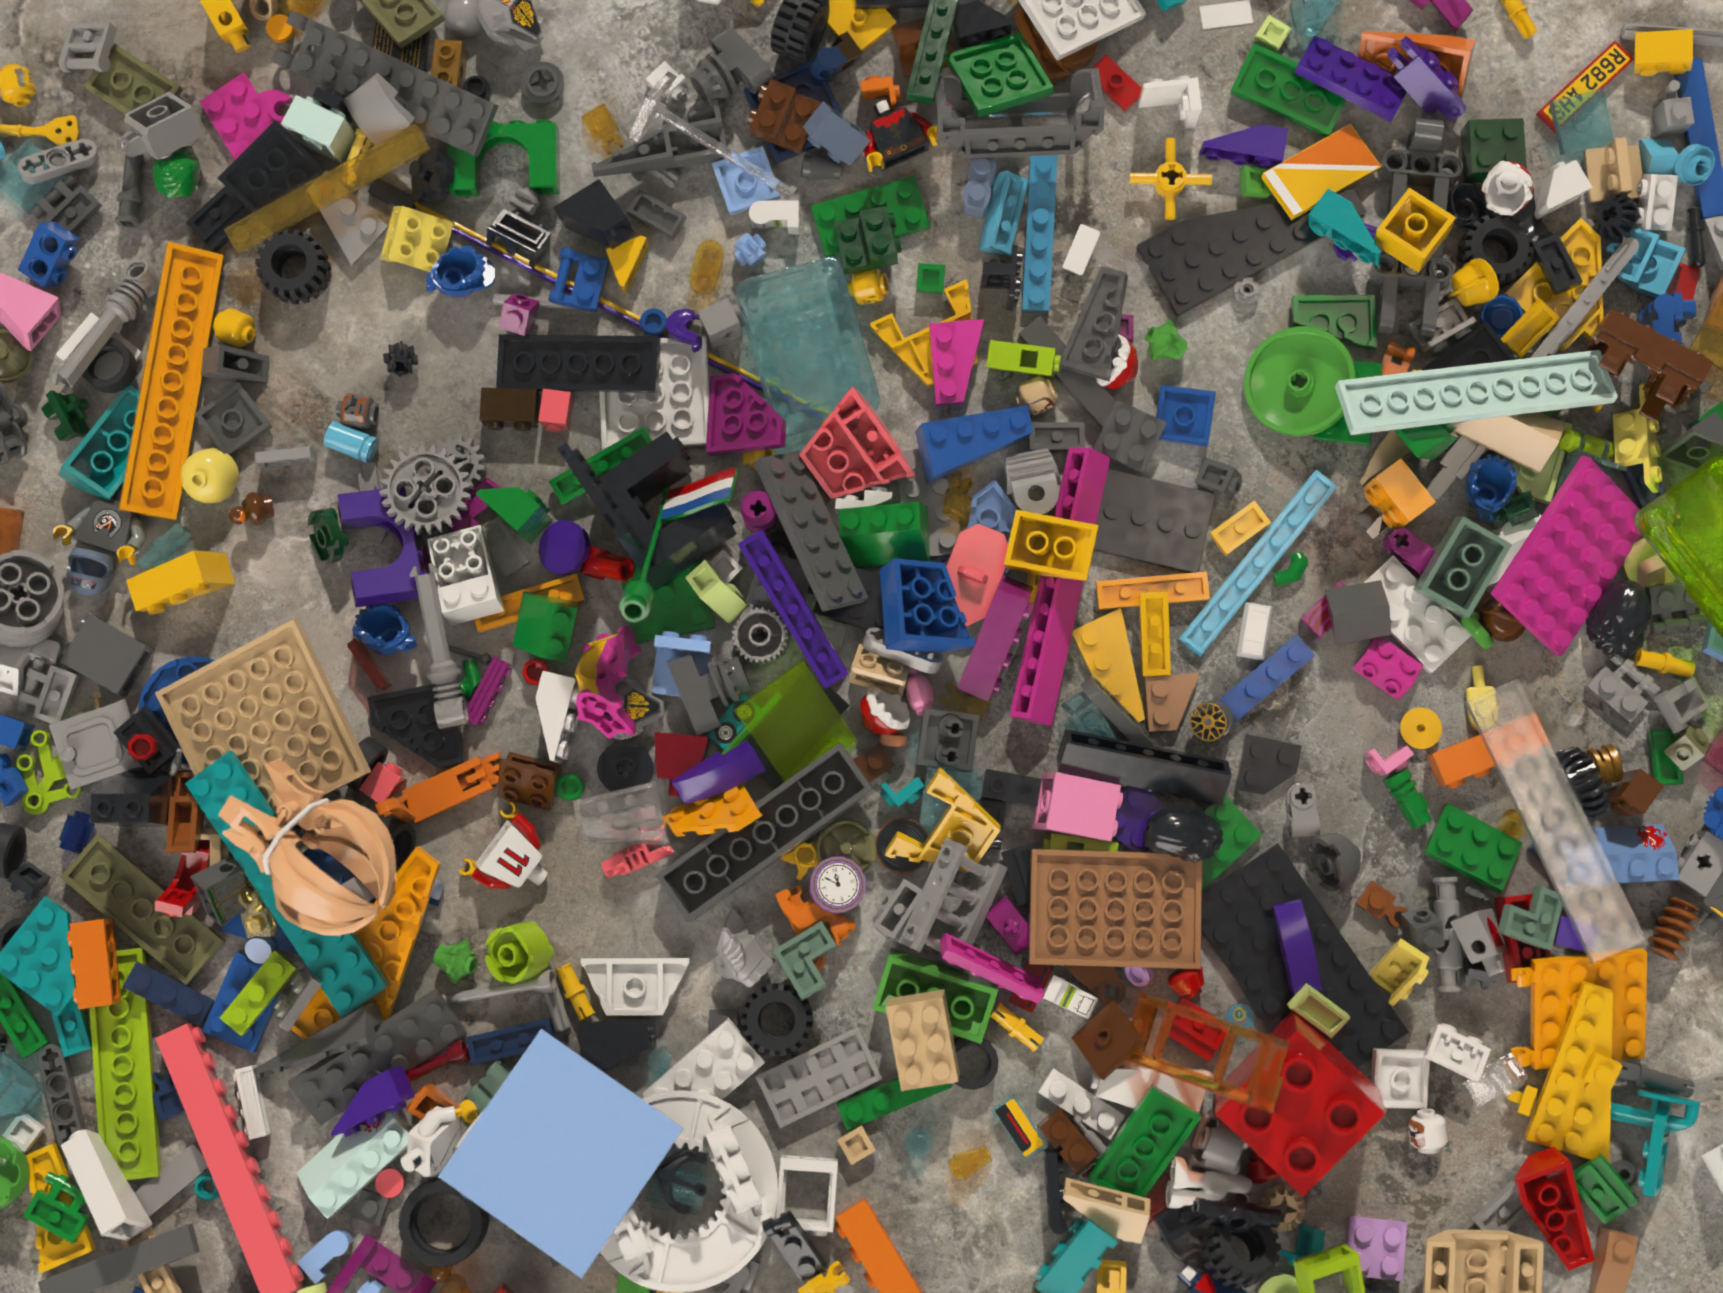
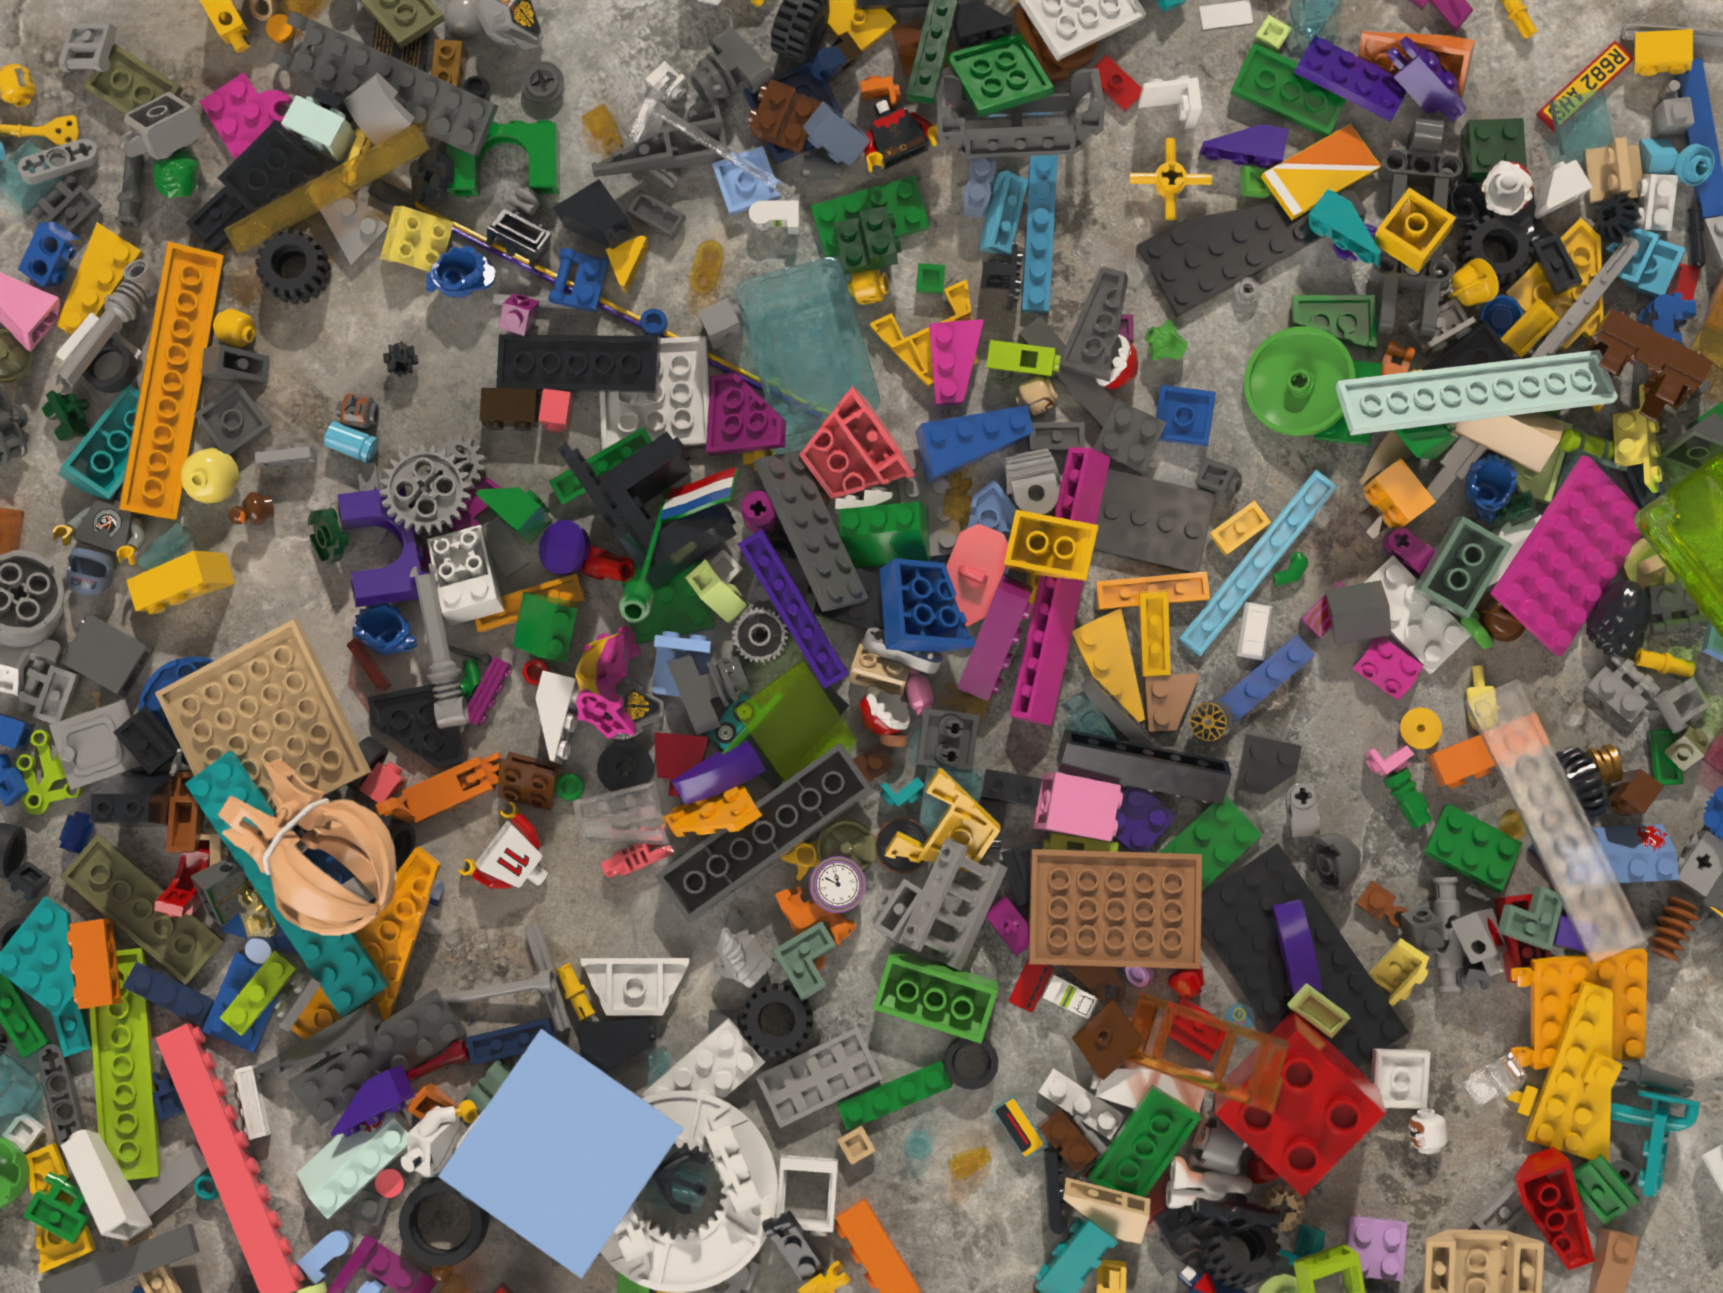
red tile [128,734,158,761] -> none
bright green rock [433,940,478,984] -> none
lime brick [485,921,554,984] -> none
dark purple piece [665,308,702,352] -> none
light blue gear [733,233,767,267] -> none
tan brick [886,990,960,1091] -> none
dark pink plate [940,933,1044,1004] -> none
yellow pin [990,1002,1044,1052] -> none
white sticker [1063,224,1100,275] -> none
black piece [1142,807,1223,863] -> none
white bracket [1423,1024,1491,1082] -> none
none -> yellow wing [57,222,144,335]

